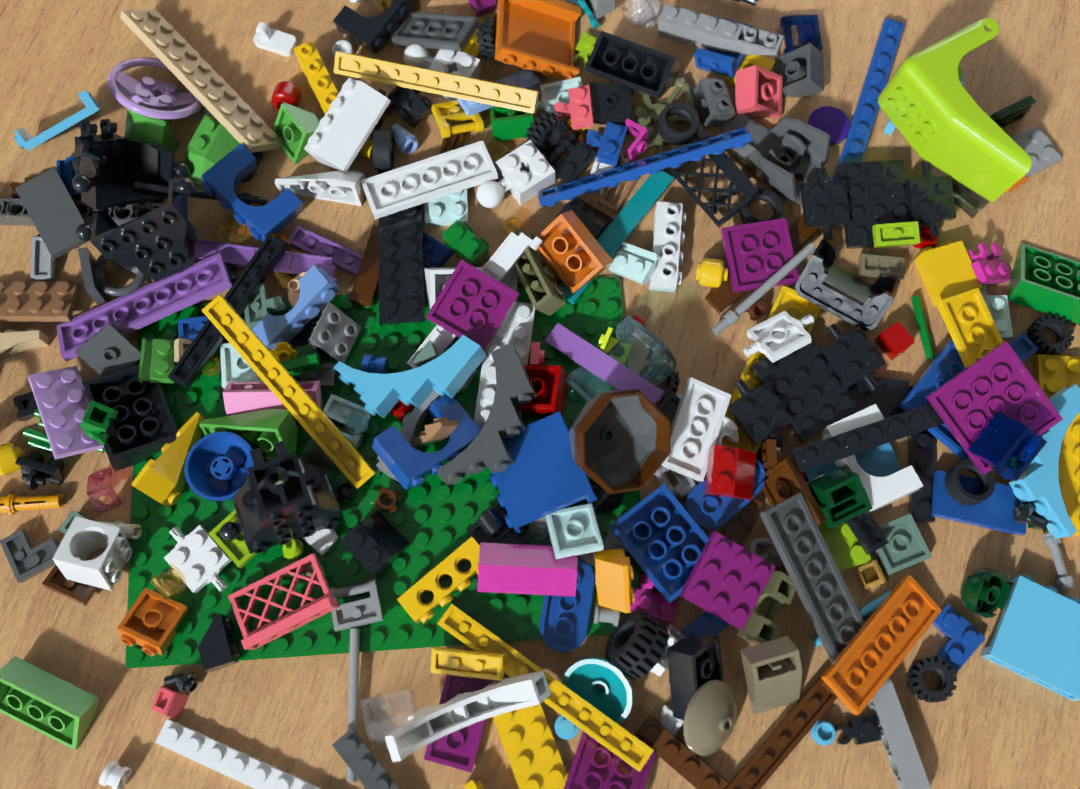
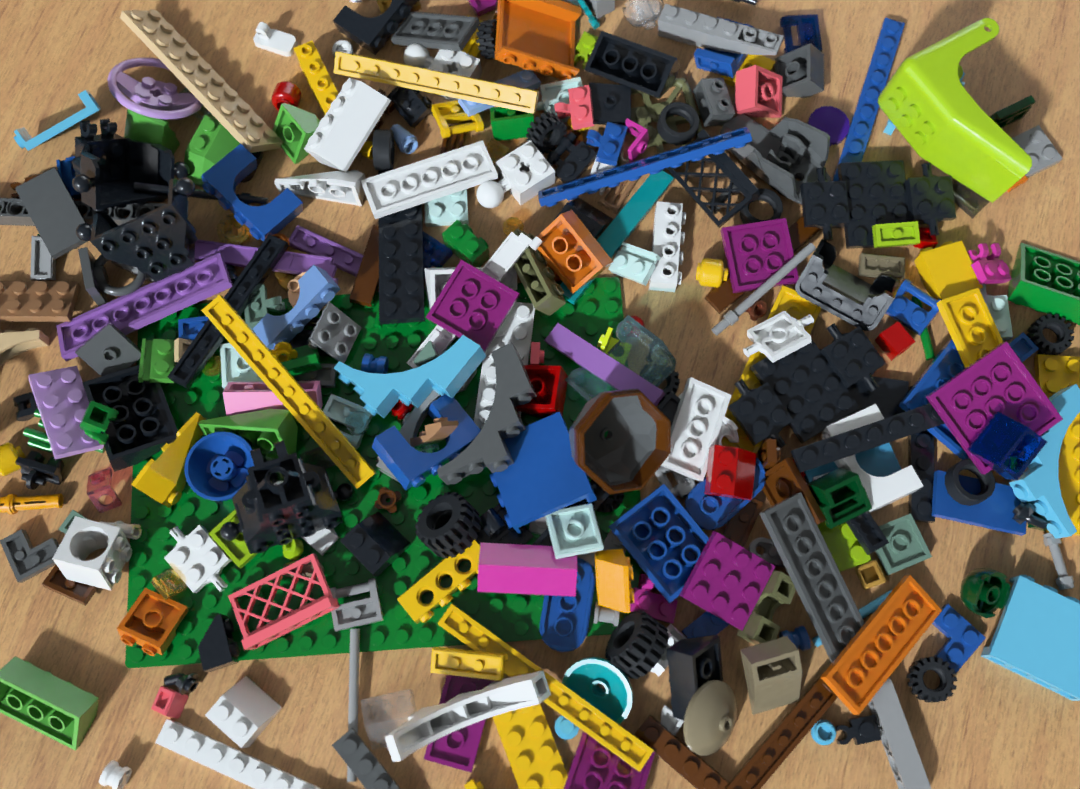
none -> white slope [205,676,282,748]
none -> clear light blue tile [415,444,439,453]
none -> black tyre [415,492,481,558]
none -> blue wheel [779,626,811,651]
none -> blue plate [885,278,941,336]

